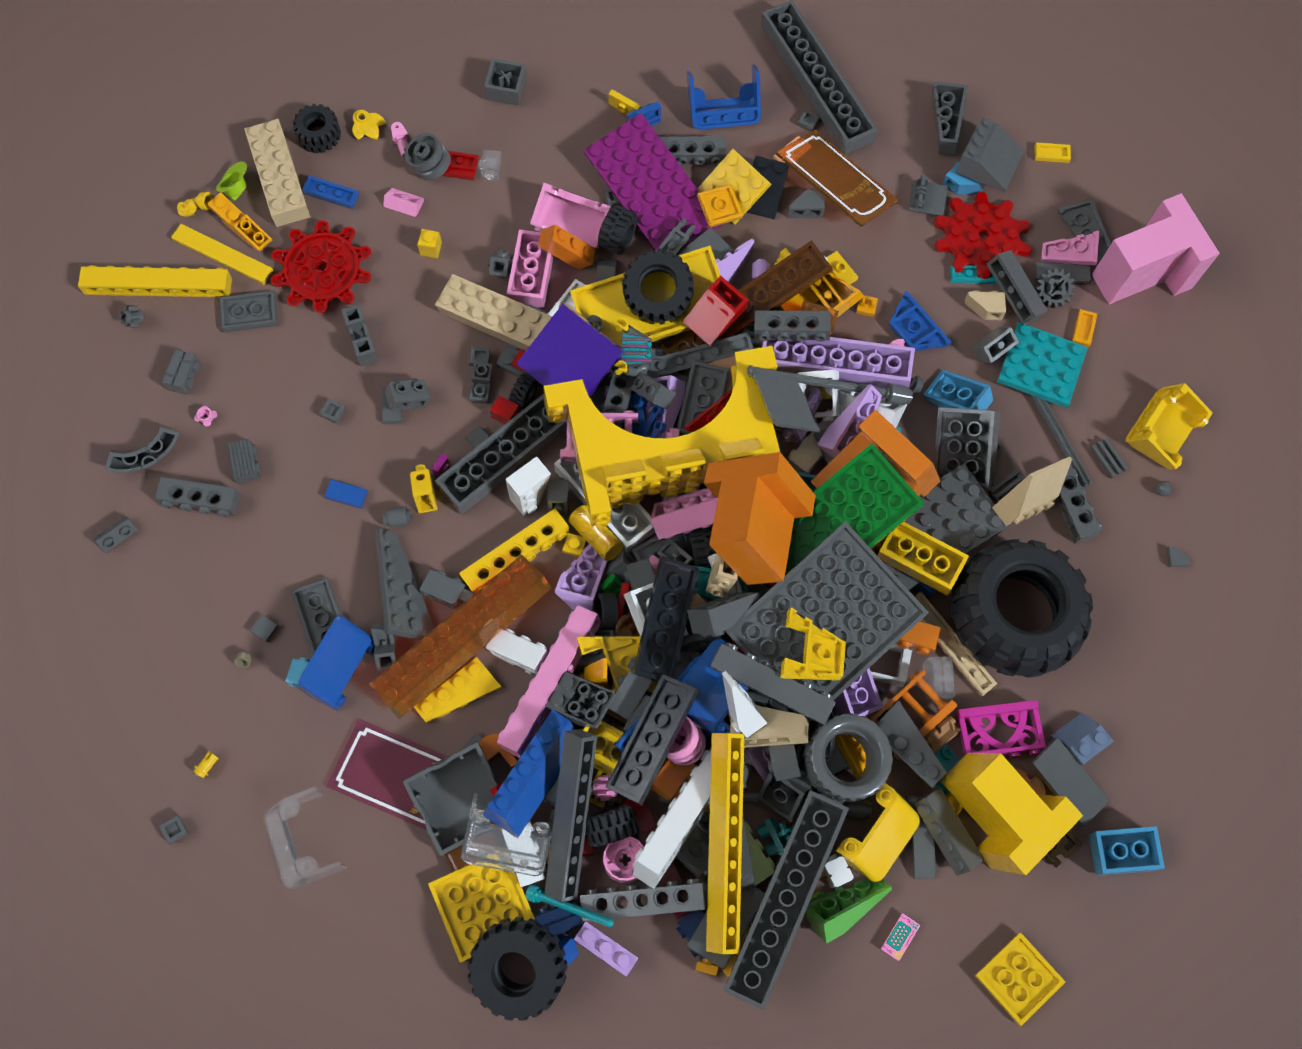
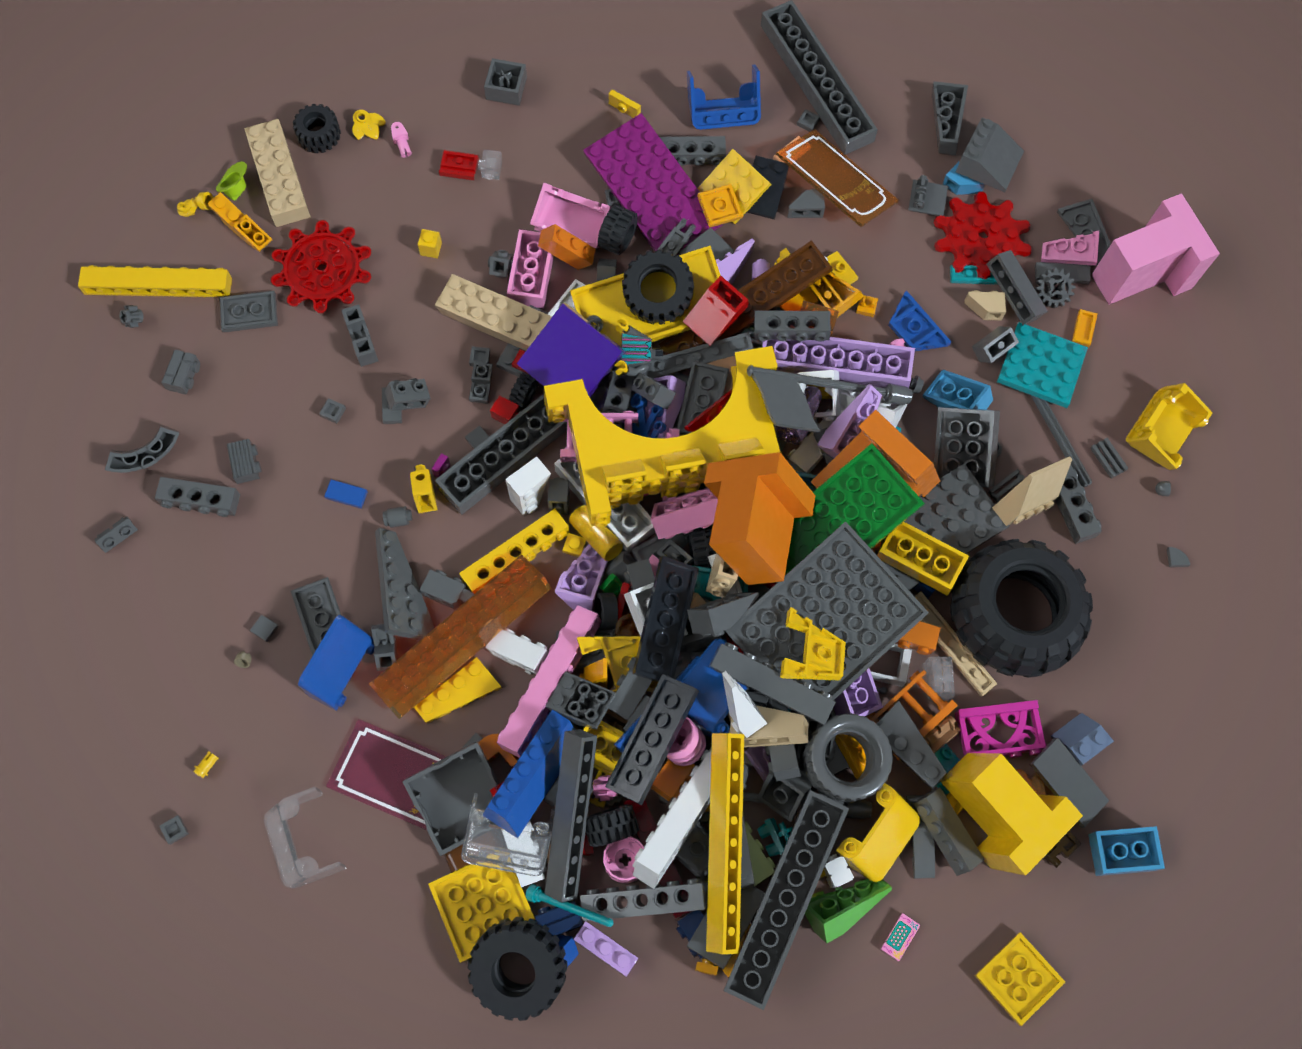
yellow tile [171,224,274,285] -> none
bright pink plate [194,406,217,427] -> none
medium azure brick [285,657,310,688] -> none
blue plate [302,175,359,209] -> none
bright pink slope [384,188,424,217] -> none
dark grey wheel [405,133,451,180] -> none
blue plate [627,101,662,126] -> none
yellow tile [1034,142,1071,163] -> none

